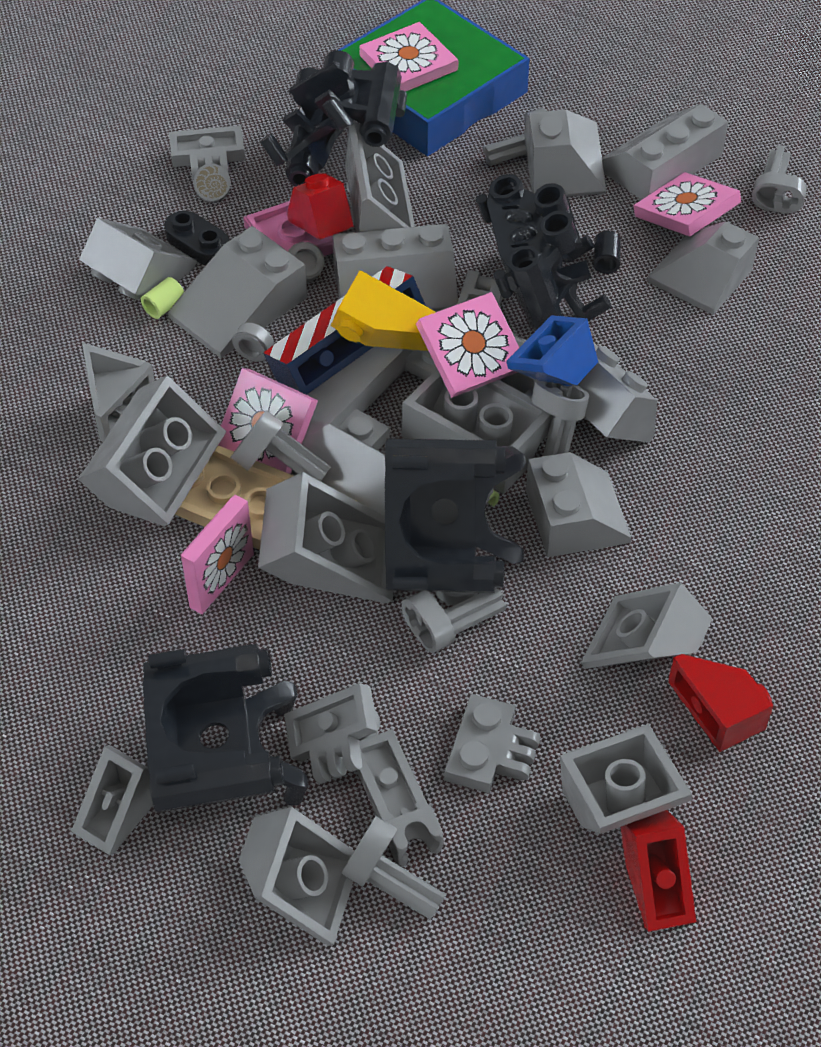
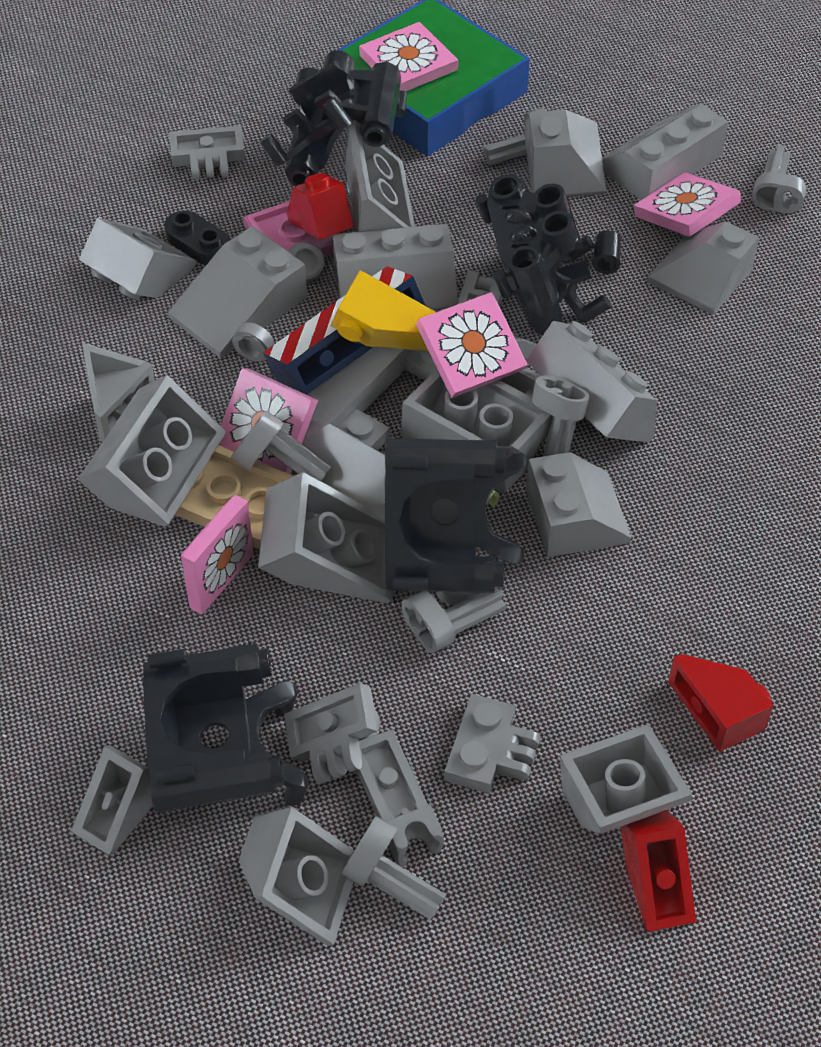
yellowish green hinge [141,277,184,319] -> none
tile [193,163,231,202] -> none
blue slope [506,315,598,386] -> none
light grey slope [581,583,713,669] -> none

